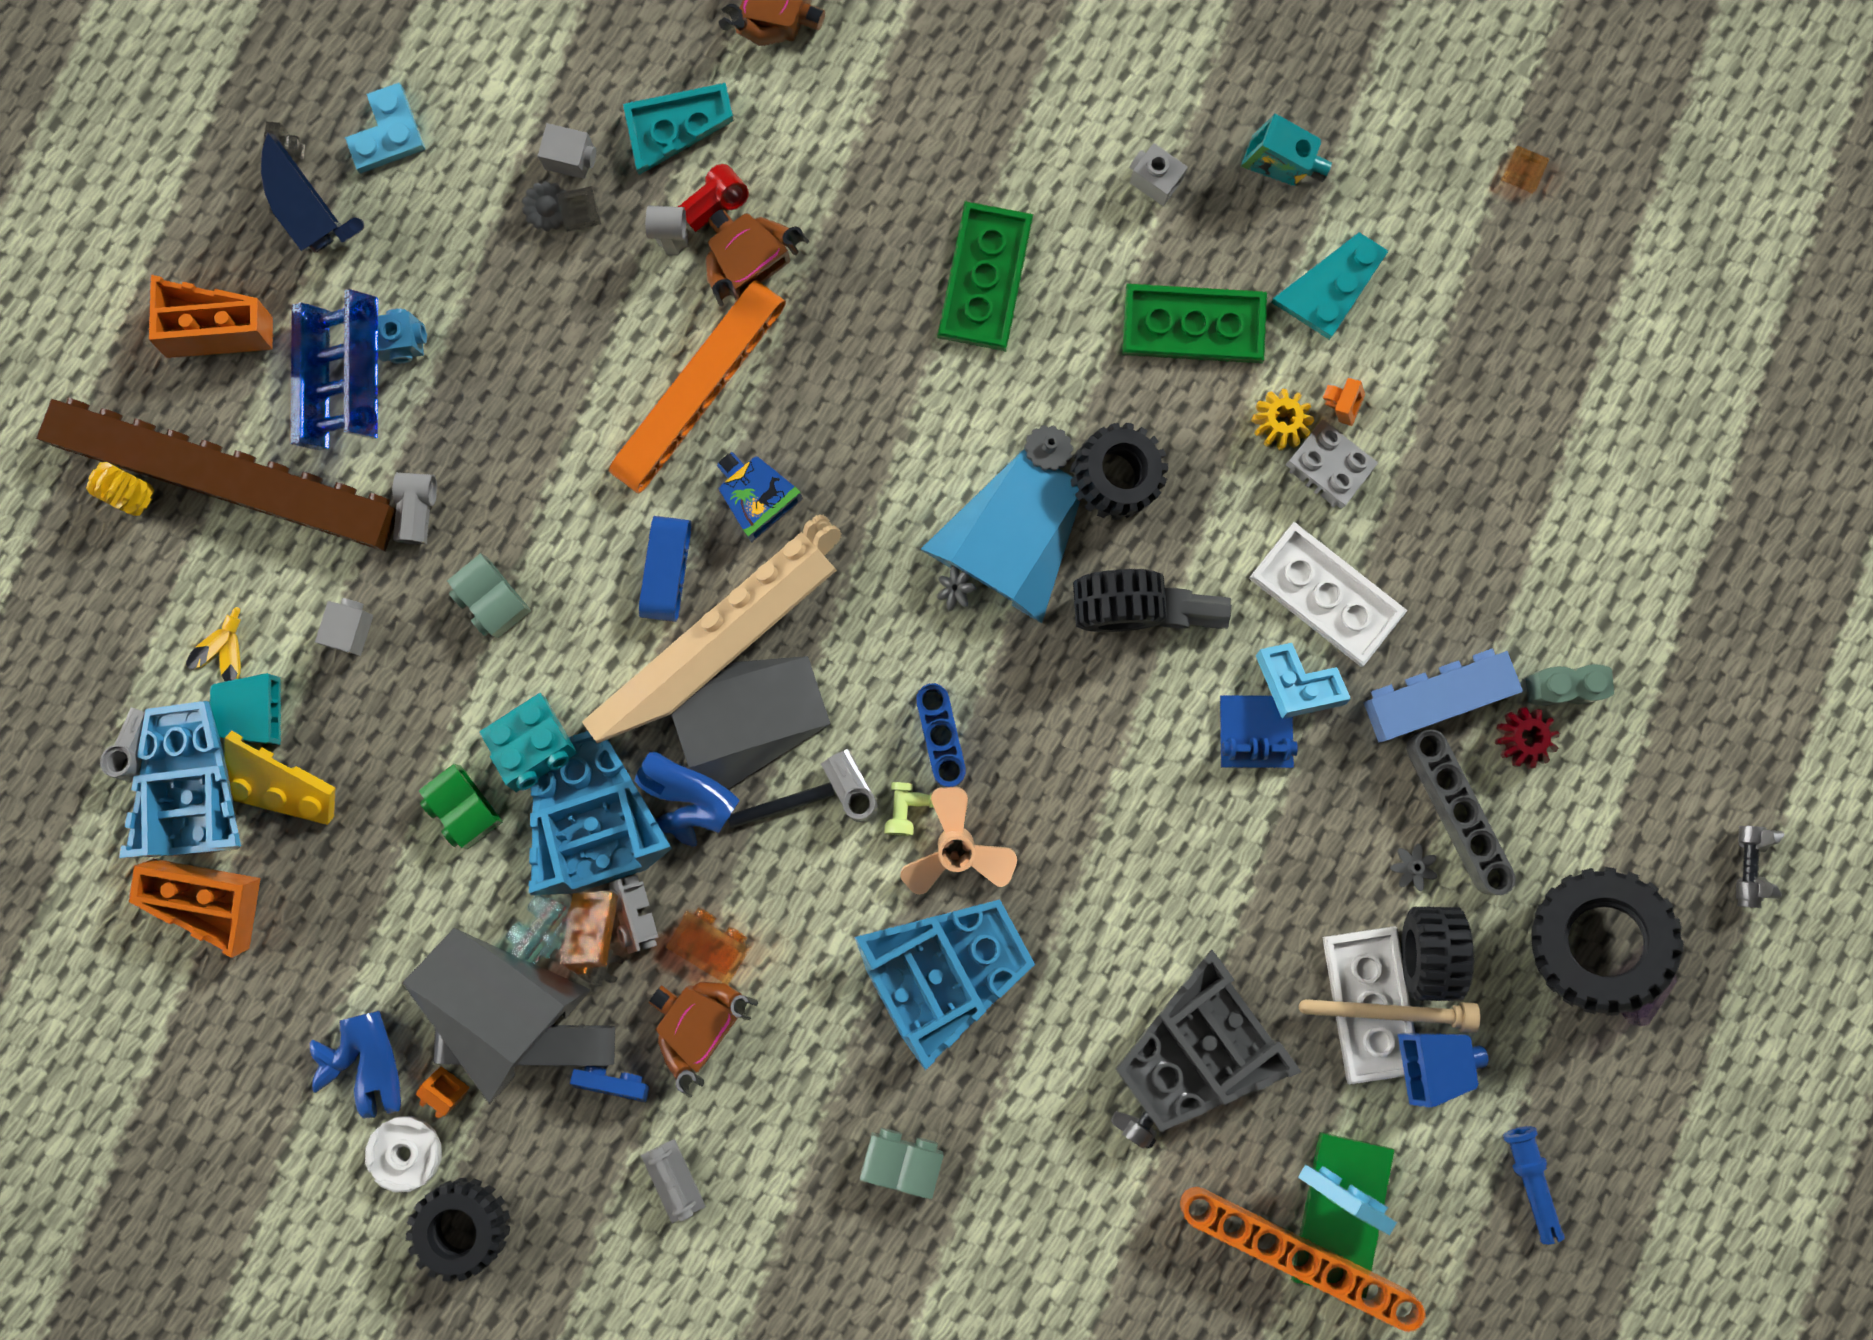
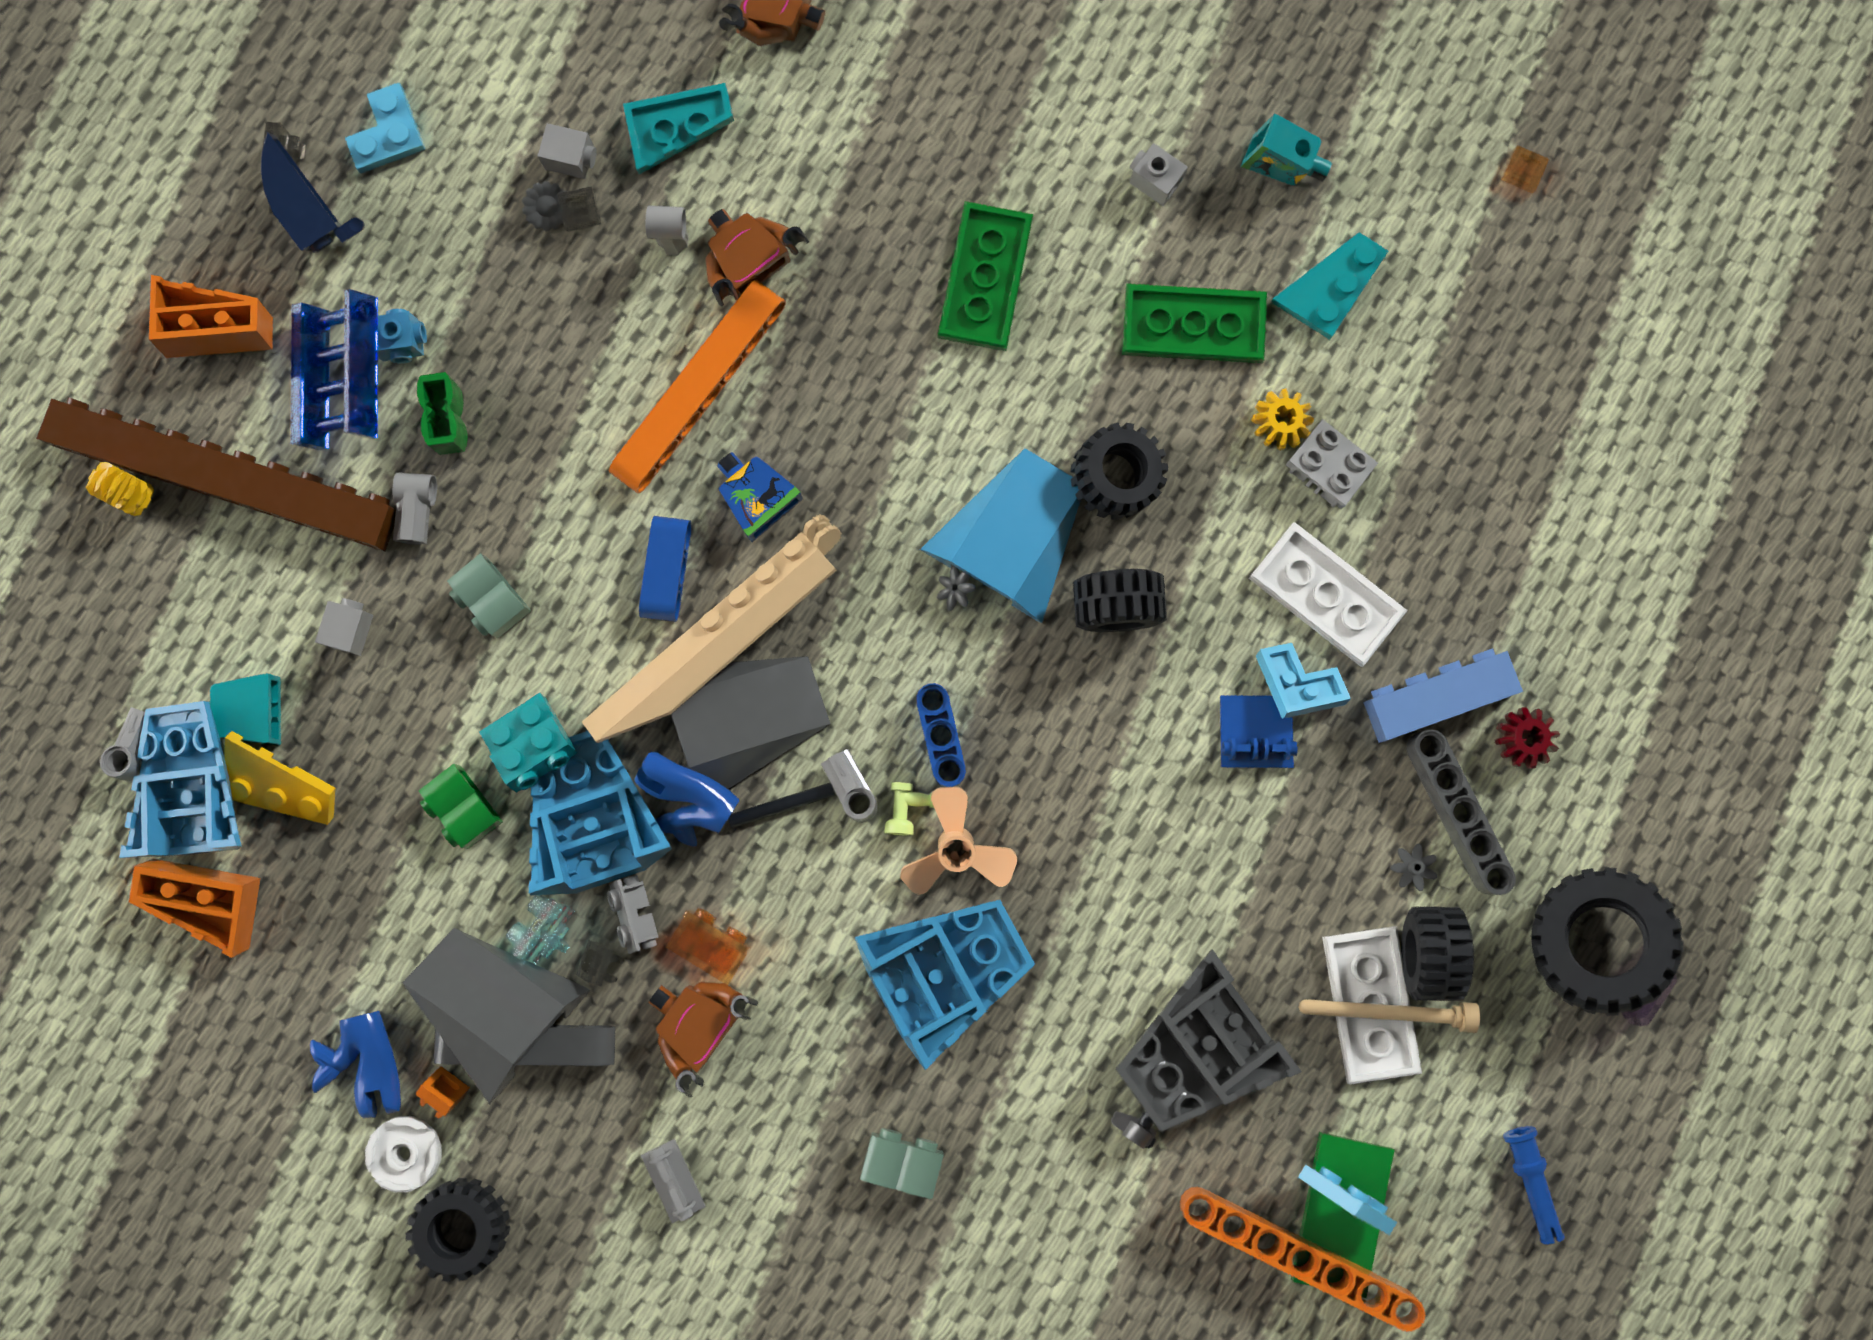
yellow piece [186,607,241,682] -> none
clear orange bracket [560,891,618,975] -> none
blue plate [570,1066,650,1103] -> none
red piece [678,164,749,232] -> none
dark grey piece [1024,425,1074,471] -> none
dark grey piece [1158,588,1232,629] -> none
orange tile [1323,378,1365,426] -> none
blue torso [1398,1033,1489,1107] -> none
sand green brick [1526,664,1614,706] -> none
flat silver piece [1736,826,1785,908] -> none
none -> green brick [417,372,468,455]

